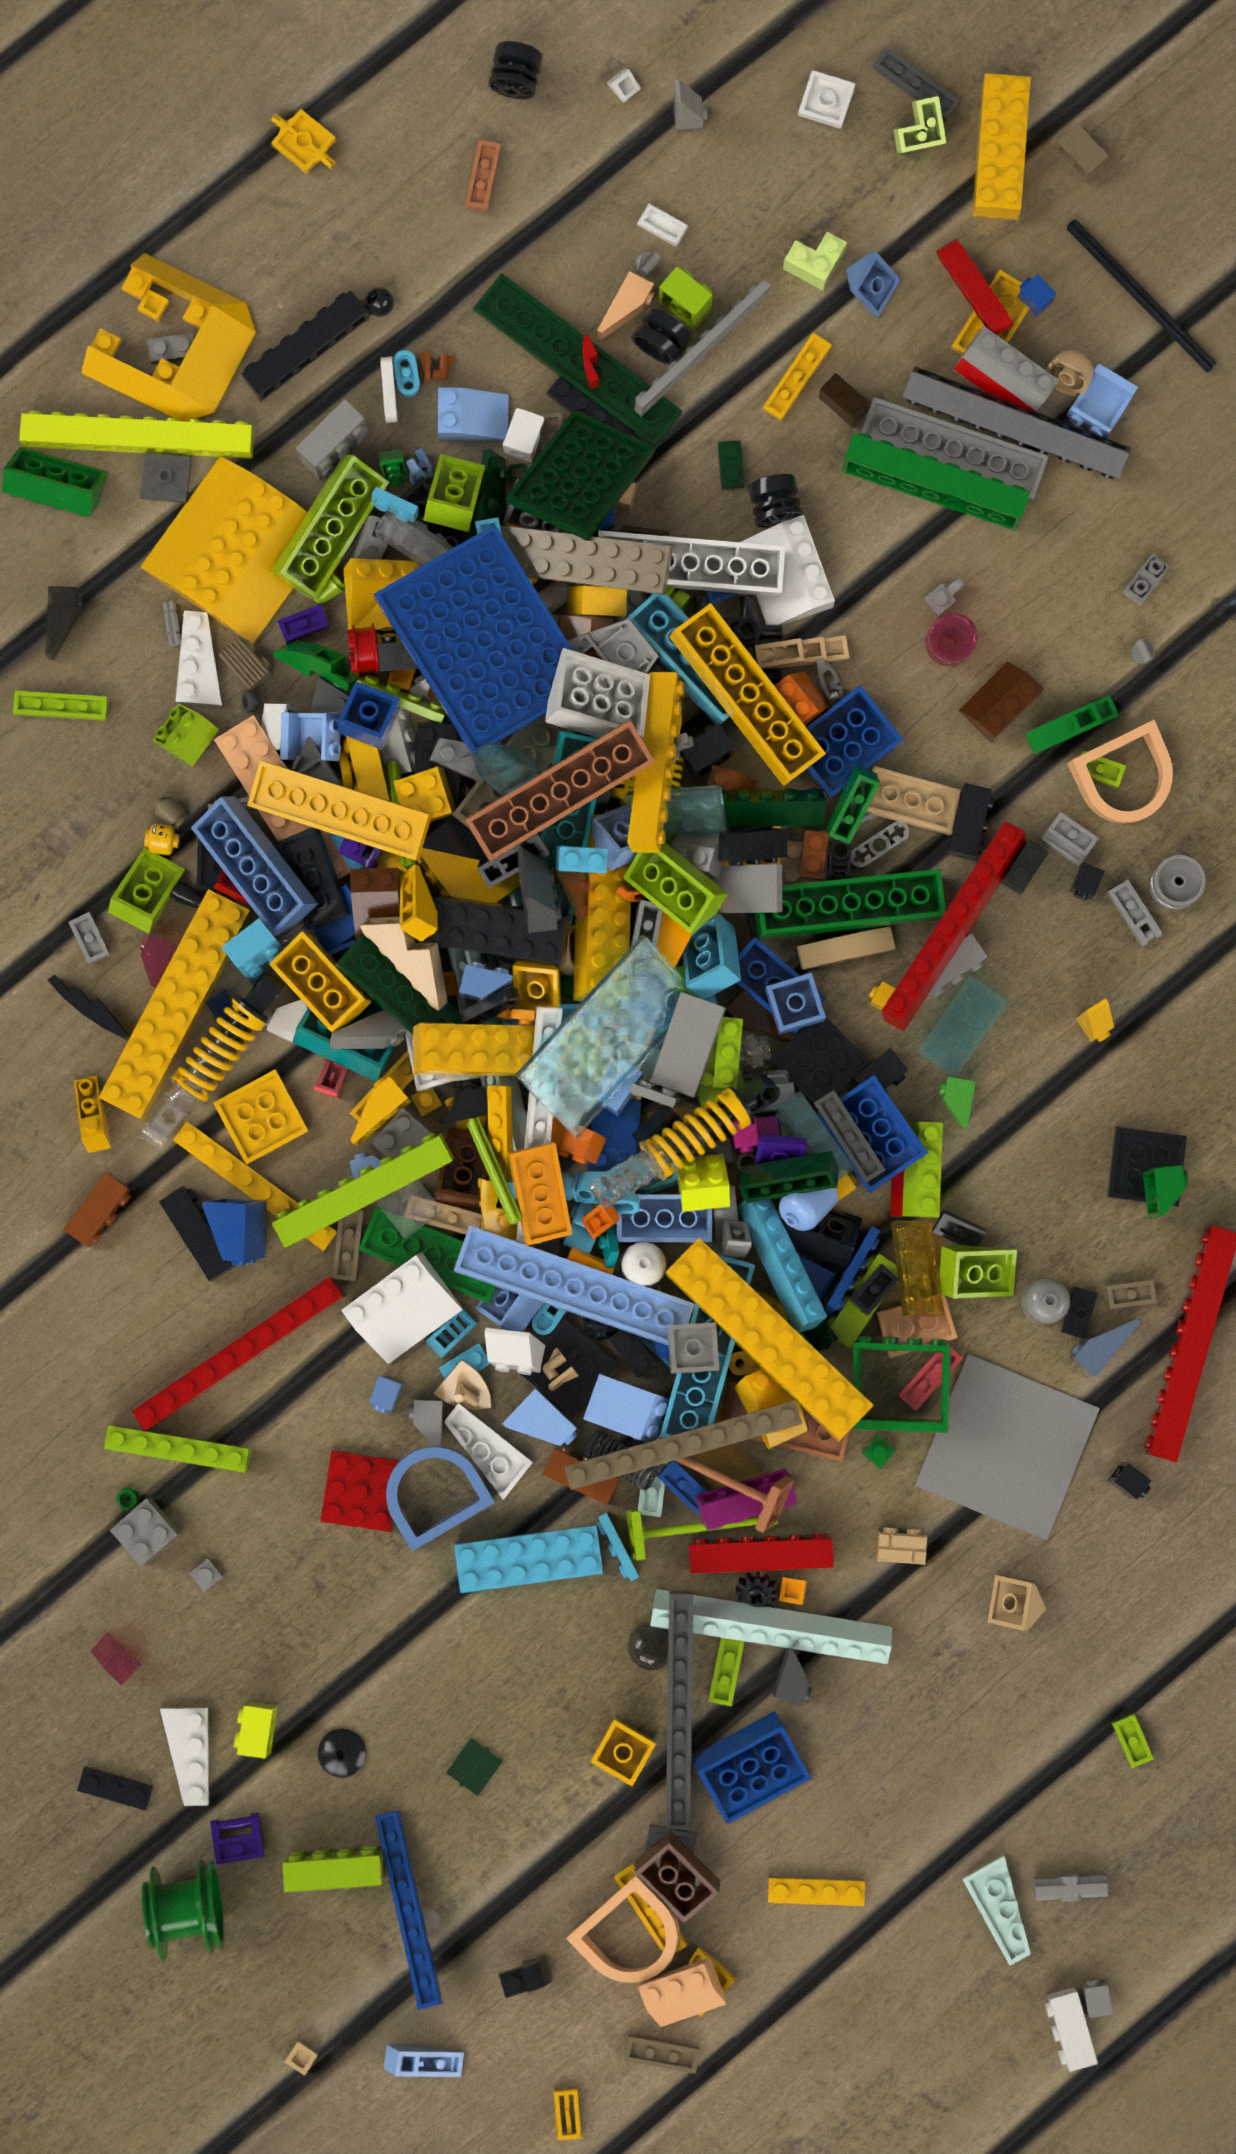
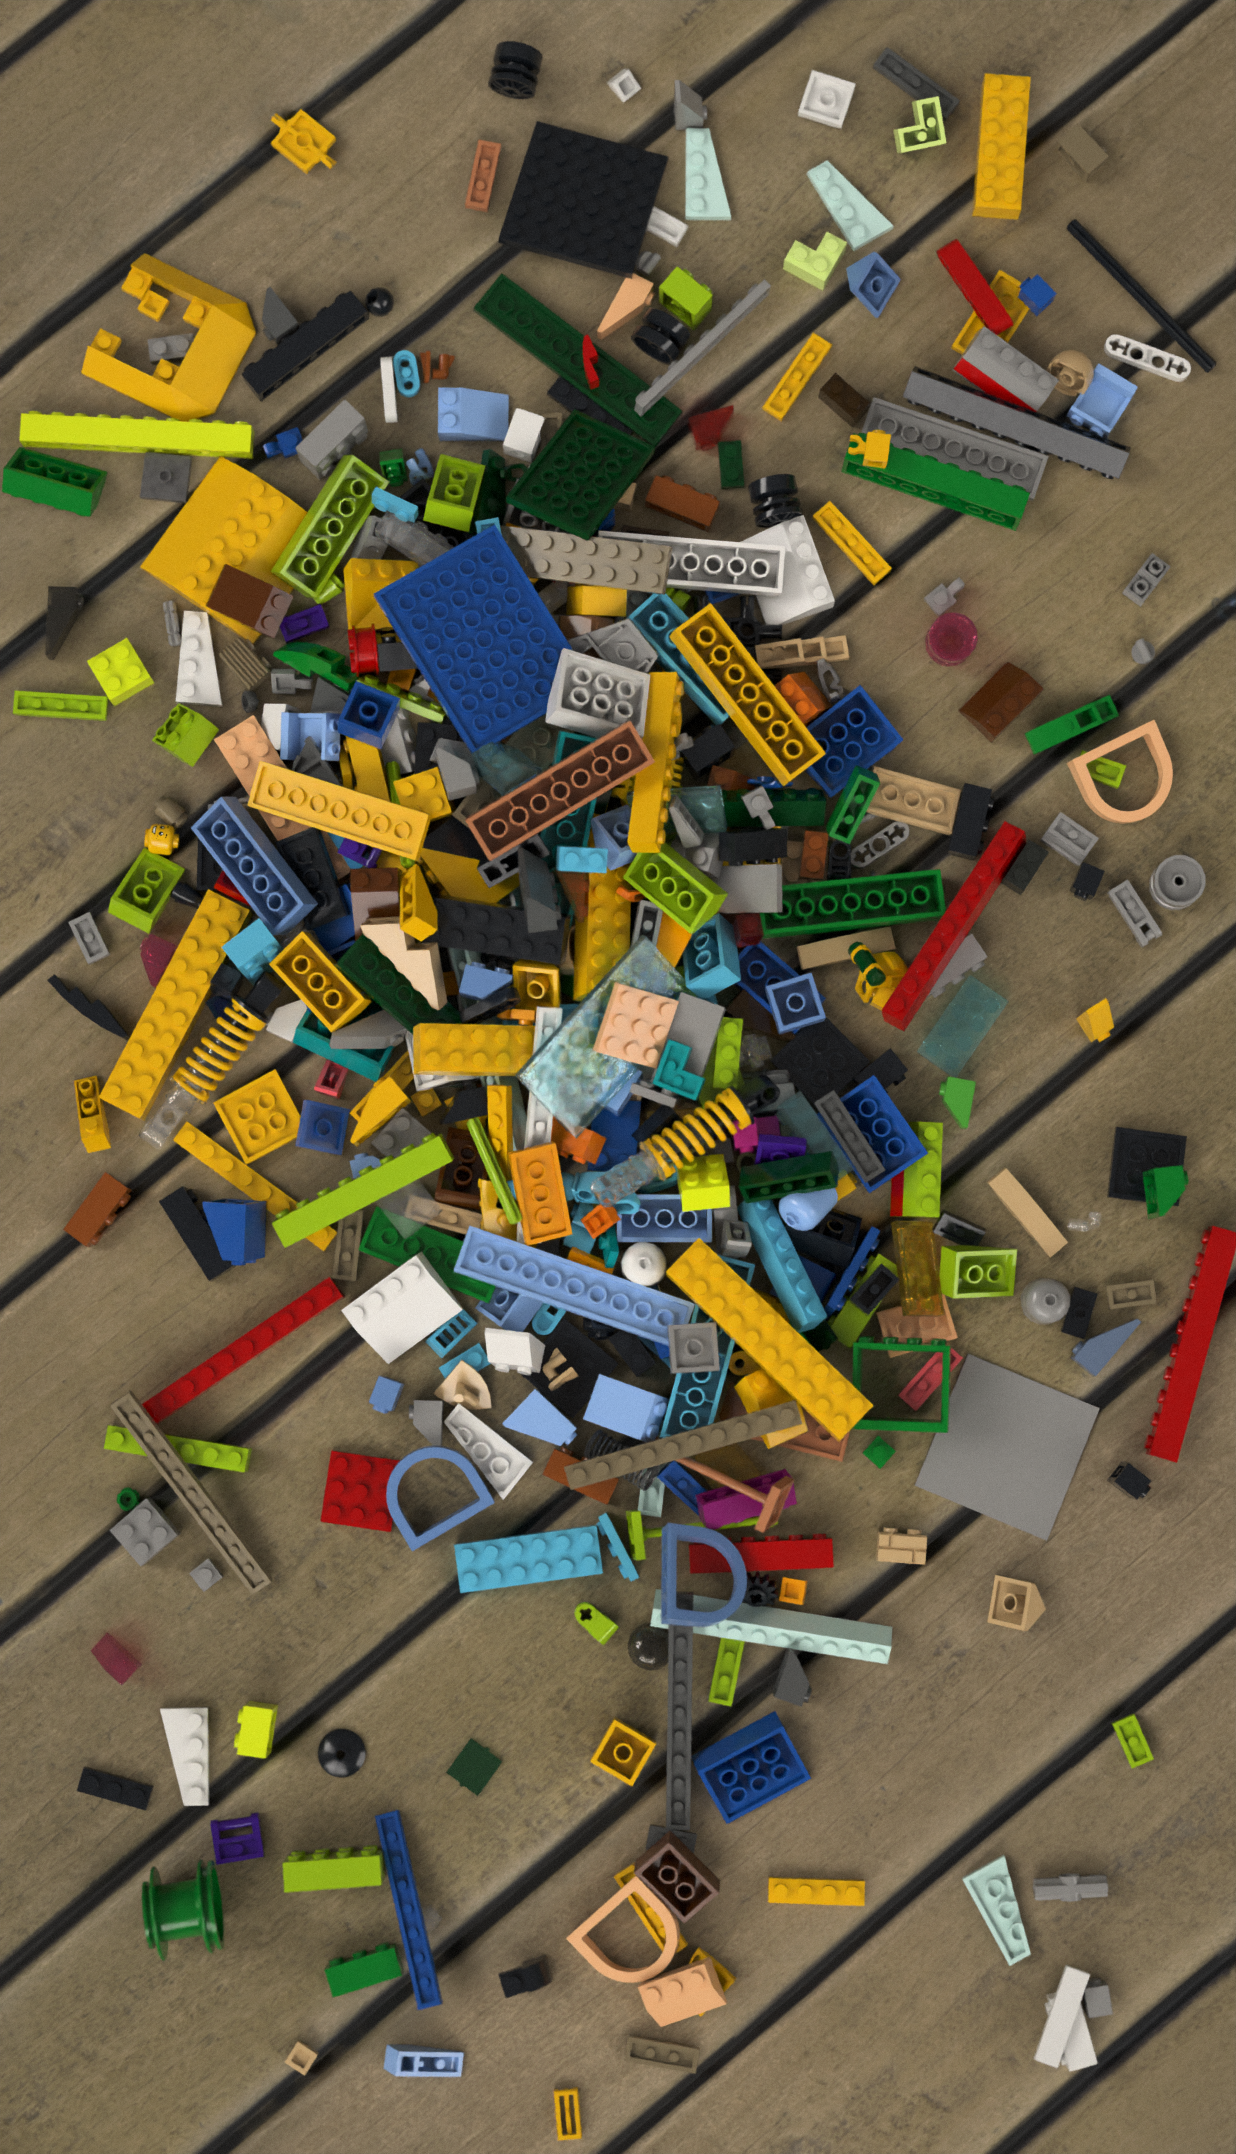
none -> neon yellow brick [87,638,154,706]
none -> dark tan plate [110,1390,273,1595]
none -> reddish brown slope [205,564,294,638]
none -> black brick [210,963,243,1003]
none -> dark grey slope [262,287,299,345]
none -> blue plate [263,427,303,459]
none -> light grey plate [271,669,313,694]
none -> blue plate [295,1100,350,1155]
none -> green brick [324,1942,404,1998]
none -> light grey slope [435,748,480,801]
none -> black plate [499,121,668,279]
none -> lime piece [574,1602,619,1645]
none -> light nougat plate [593,982,679,1069]
none -> dark orange brick [645,475,720,533]
none -> teal plate [652,1039,706,1101]
none -> medium blue window [661,1523,747,1627]
none -> light grey slope [668,796,704,848]
none -> light aqua wing [685,128,731,220]
none -> clear red slope [688,405,734,451]
none -> clear red brick [733,913,764,947]
none -> light grey plate [741,786,775,830]
none -> blue plate [747,776,793,790]
none -> light aqua wing [807,161,893,251]
none -> yellow plate [812,501,892,585]
none -> yellow brick [848,430,891,468]
none -> yellow piece [848,941,908,1003]
none -> tan slope [987,1167,1068,1258]
none -> white tile [1034,1965,1090,2068]
none -> clear arm [1068,1212,1102,1231]
none -> white beam [1104,334,1191,382]

